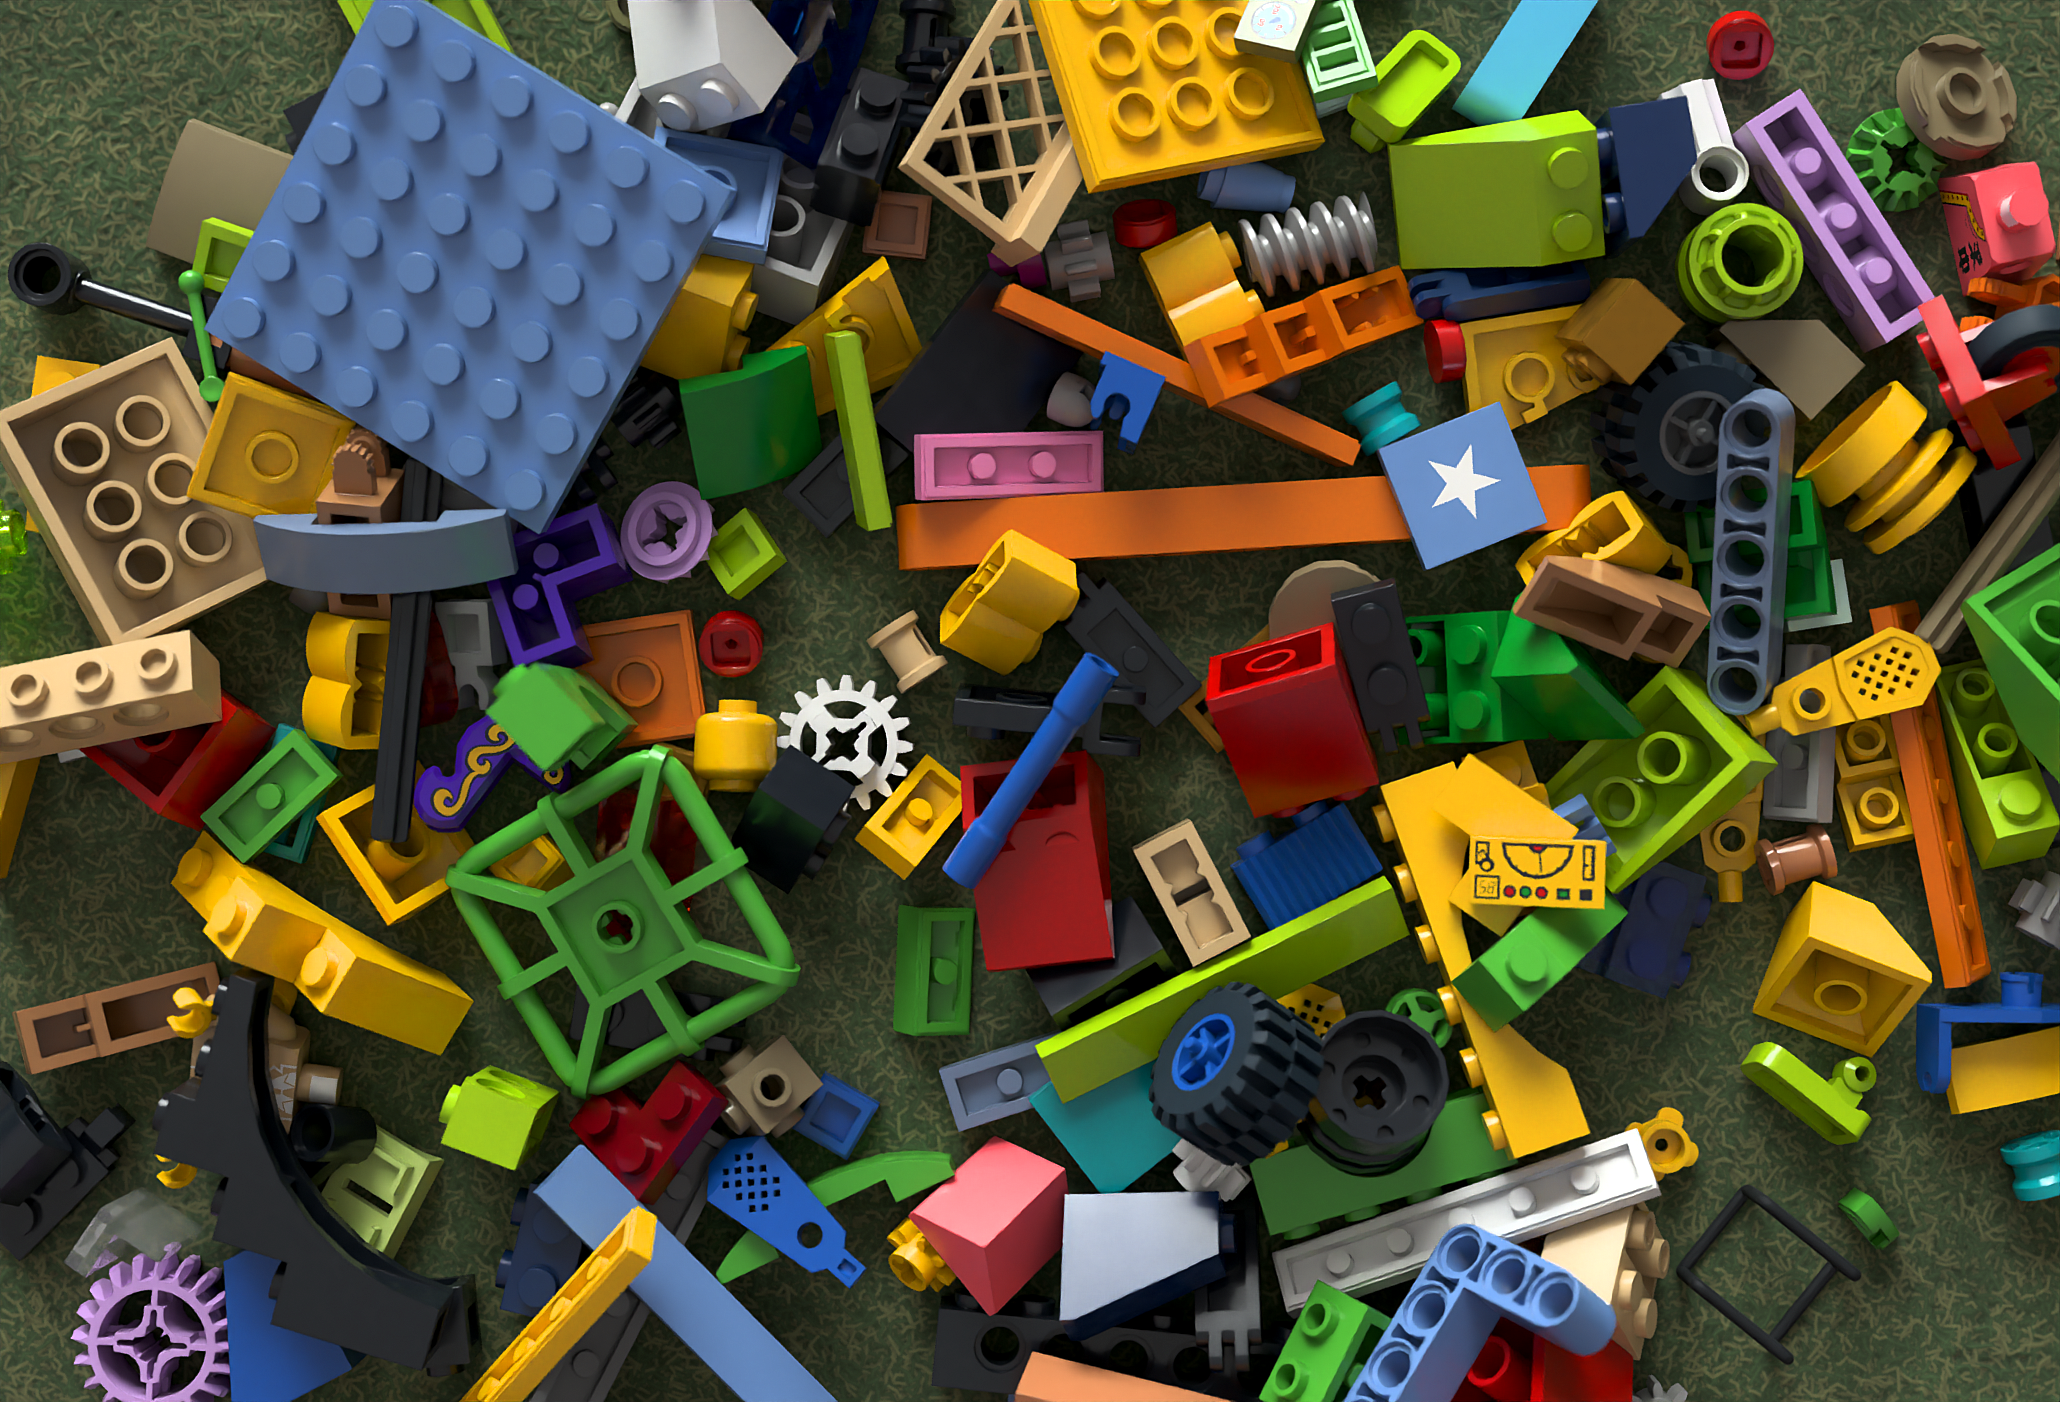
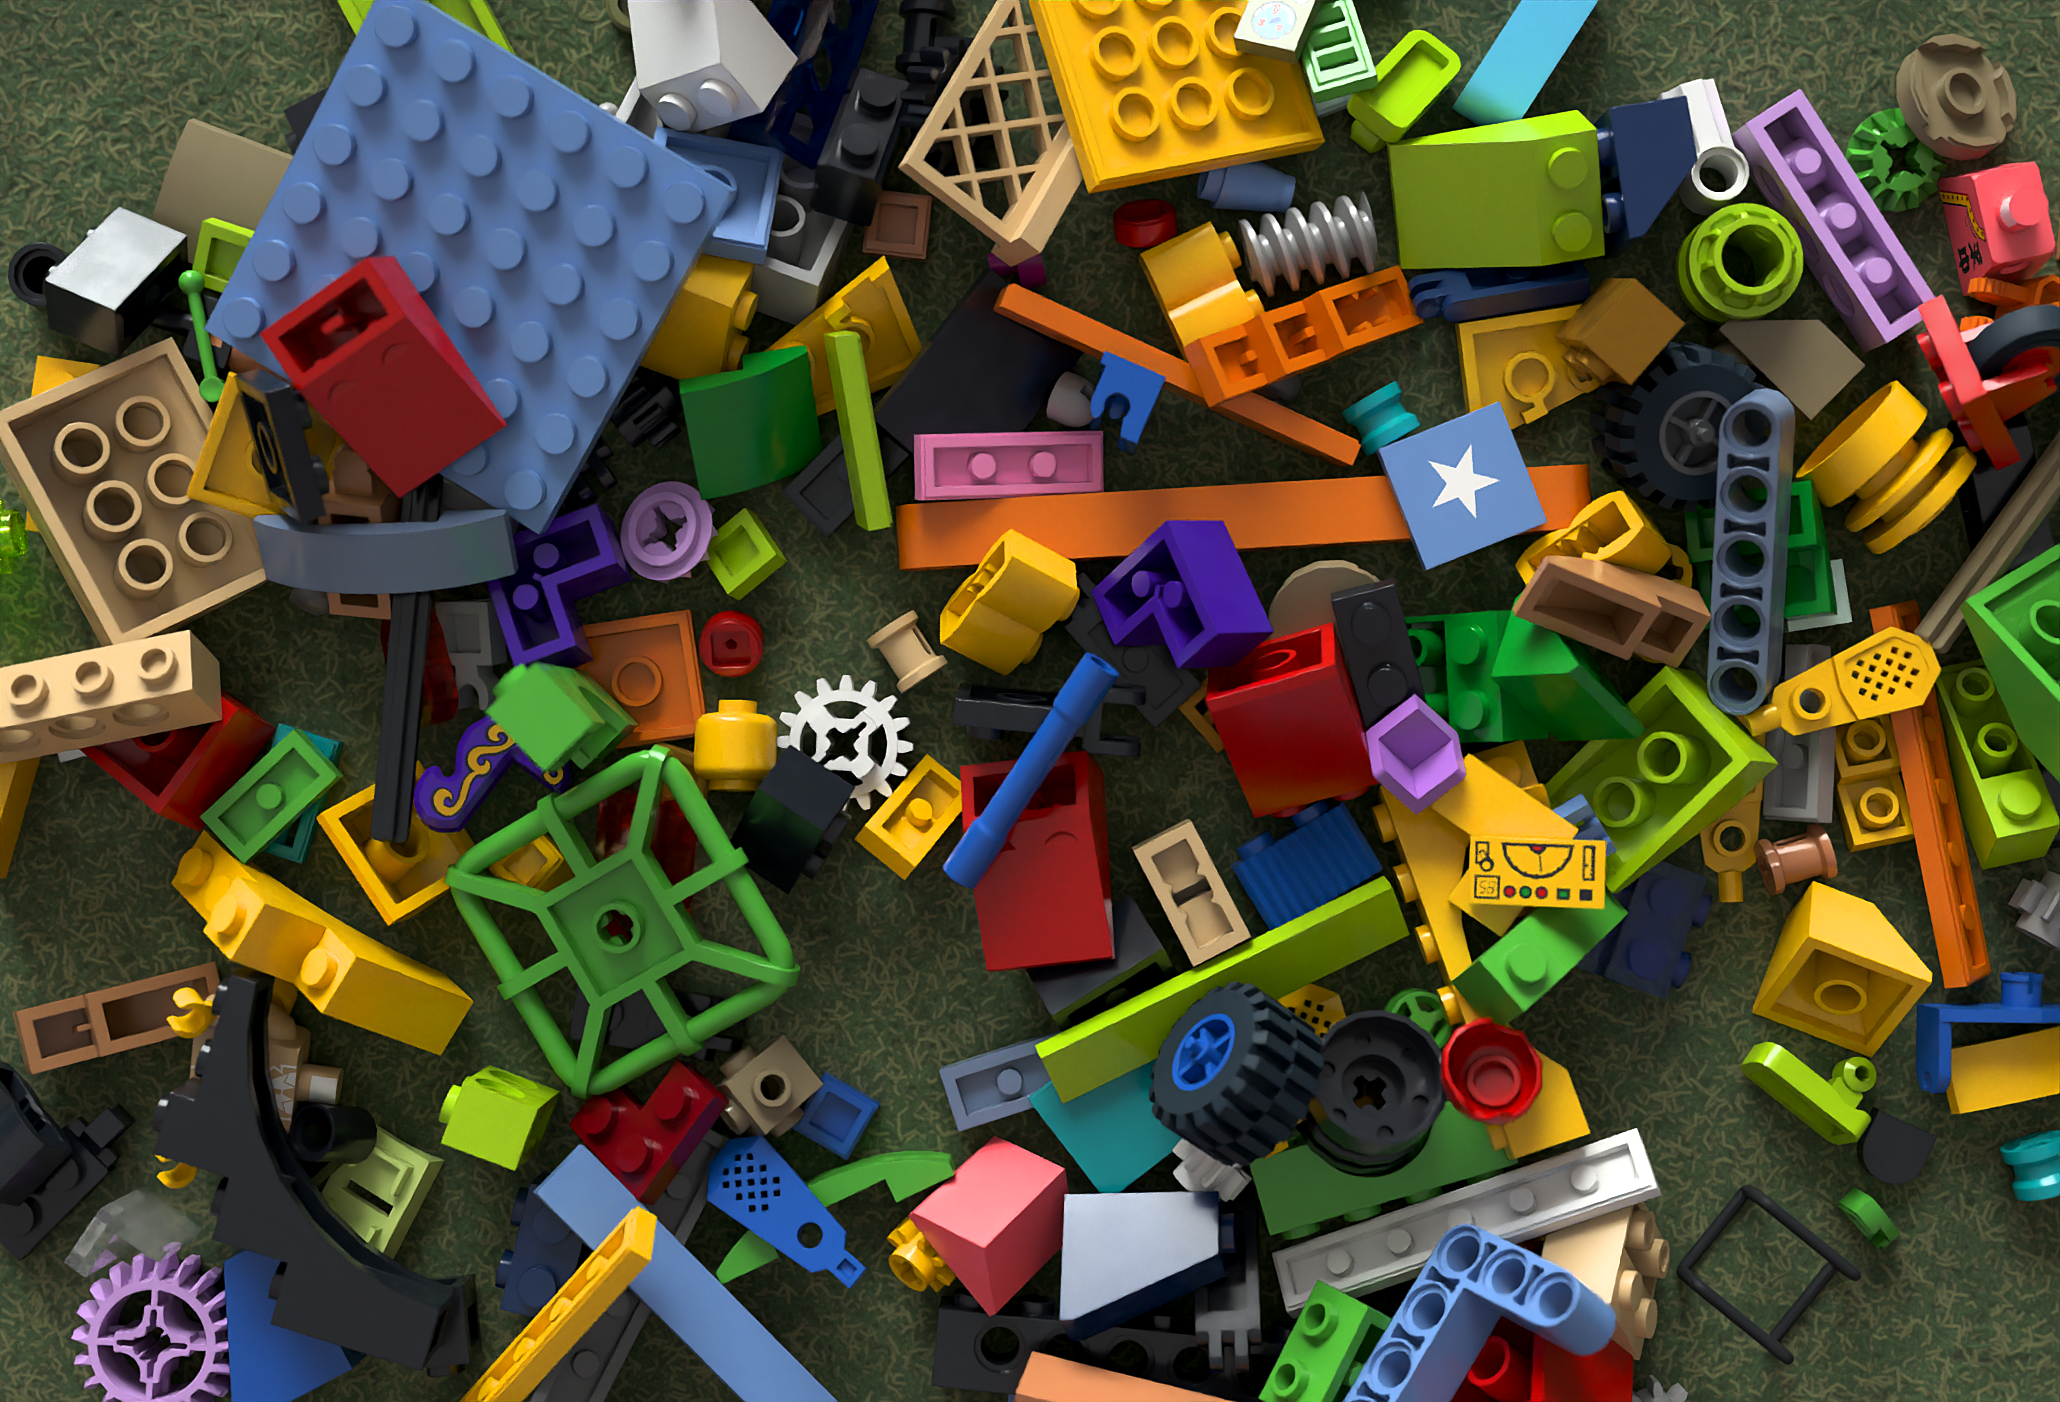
yellow brick [302,611,391,750] -> none
bright green slope [893,905,975,1036] -> none
light grey gear [1044,219,1115,302] -> none
red tile [1424,318,1467,384] -> none
yellow plate [1624,1107,1699,1182] -> none
red tile [1706,11,1774,80] -> none
none -> brick [42,206,189,358]
none -> black plate [234,369,330,523]
none -> red slope [259,256,508,498]
none -> dark purple brick [1091,520,1274,668]
none -> medium lavender panel [1366,694,1466,815]
none -> red hair [1440,1017,1543,1125]
none -> black tile [1856,1107,1937,1184]

